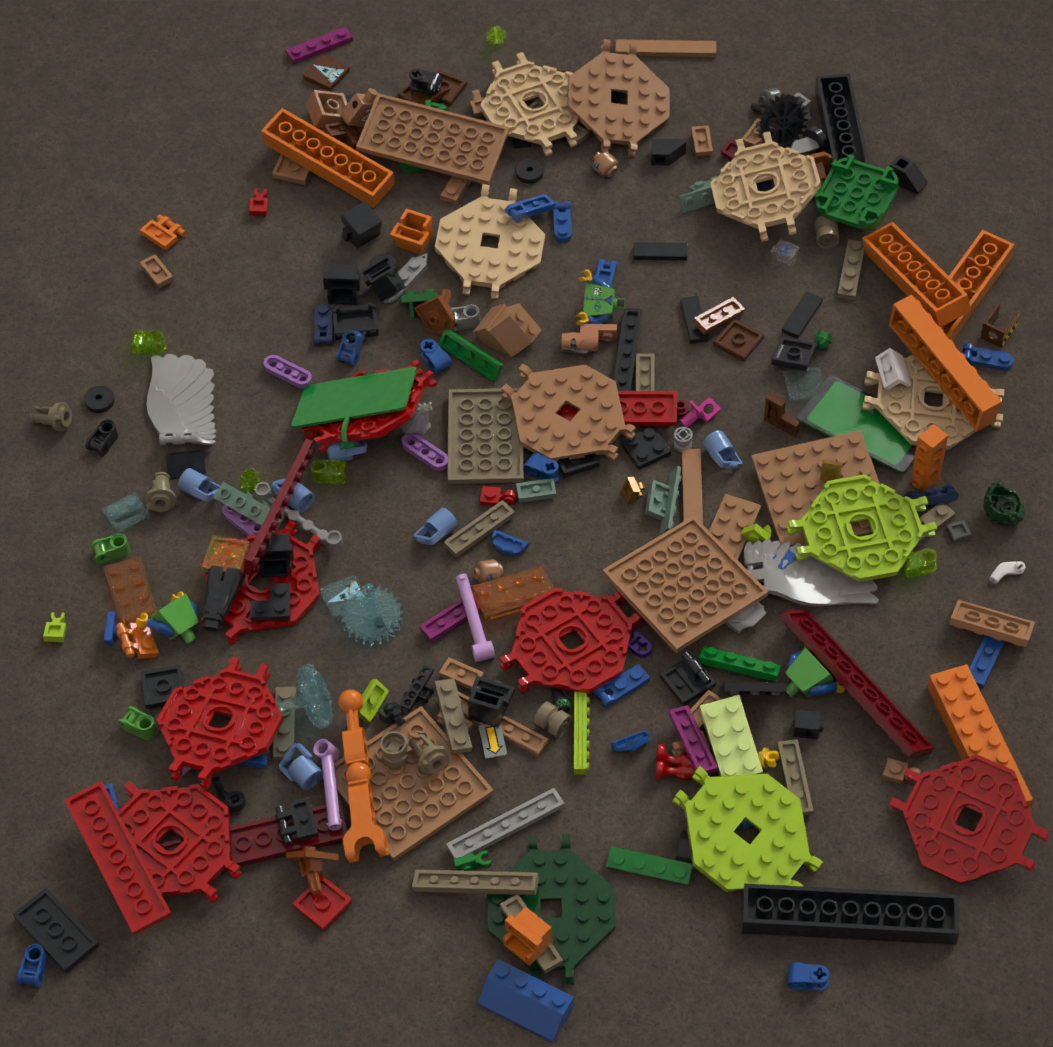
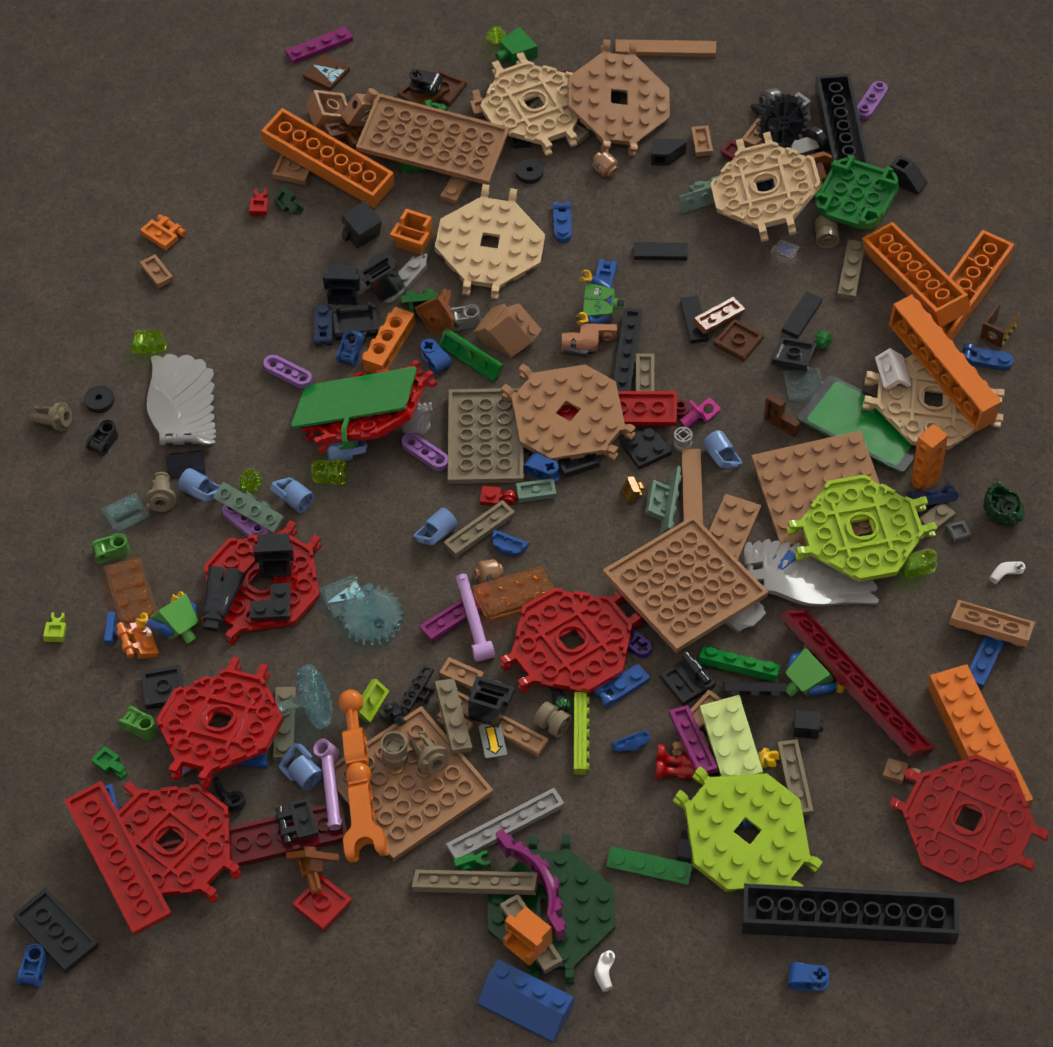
clear yellow plate [202,535,250,573] -> none
dark red plate [243,439,314,576] -> none
light grey bar [255,482,343,548] -> none
blue plate [505,194,556,223] -> none
lime plate [741,523,771,544] -> none
pearl gold tile [820,460,842,481] -> none
none -> green plate [91,746,127,779]
none -> dark green plate [273,186,304,214]
none -> orange brick [361,307,416,373]
none -> green torso [495,27,538,65]
none -> magenta piece [496,829,567,941]
none -> white arm [594,950,615,992]
none -> medium lavender plate [857,81,888,120]

